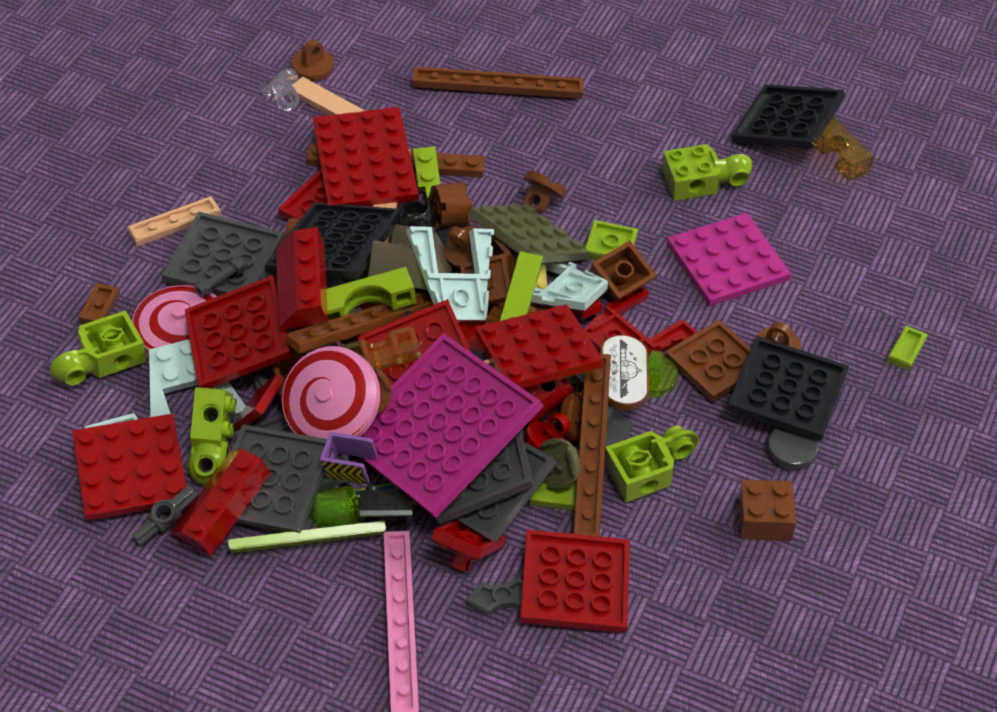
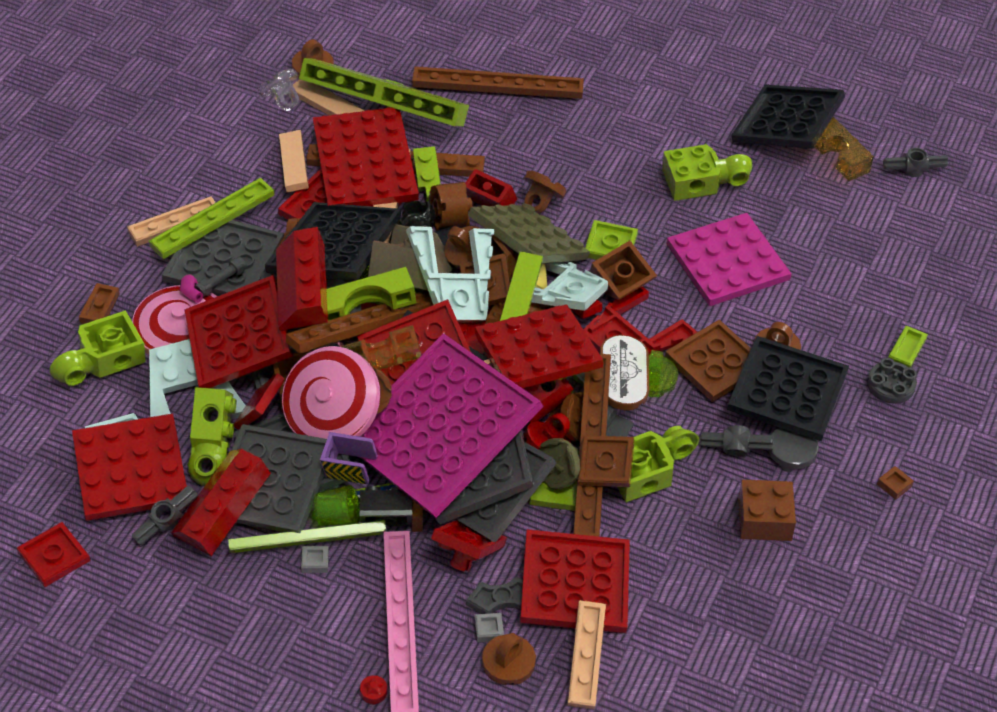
none -> red tile [17,522,90,587]
none -> lime tile [149,178,274,259]
none -> dark pink arm [180,275,203,303]
none -> light nougat tile [279,130,309,192]
none -> lime hinge [299,58,469,126]
none -> light grey tile [301,546,329,573]
none -> red tile [360,675,387,704]
none -> dark orange tile [412,500,423,532]
none -> red brick [465,169,517,206]
none -> light grey tile [475,613,504,642]
none -> dark orange tile [482,633,536,685]
none -> light nougat tile [567,600,606,709]
none -> dark orange tile [578,435,635,487]
none -> dark grey axle [700,426,775,456]
none -> dark grey tile [867,358,917,403]
none -> dark orange tile [877,466,914,500]
none -> dark grey axle [883,148,948,177]

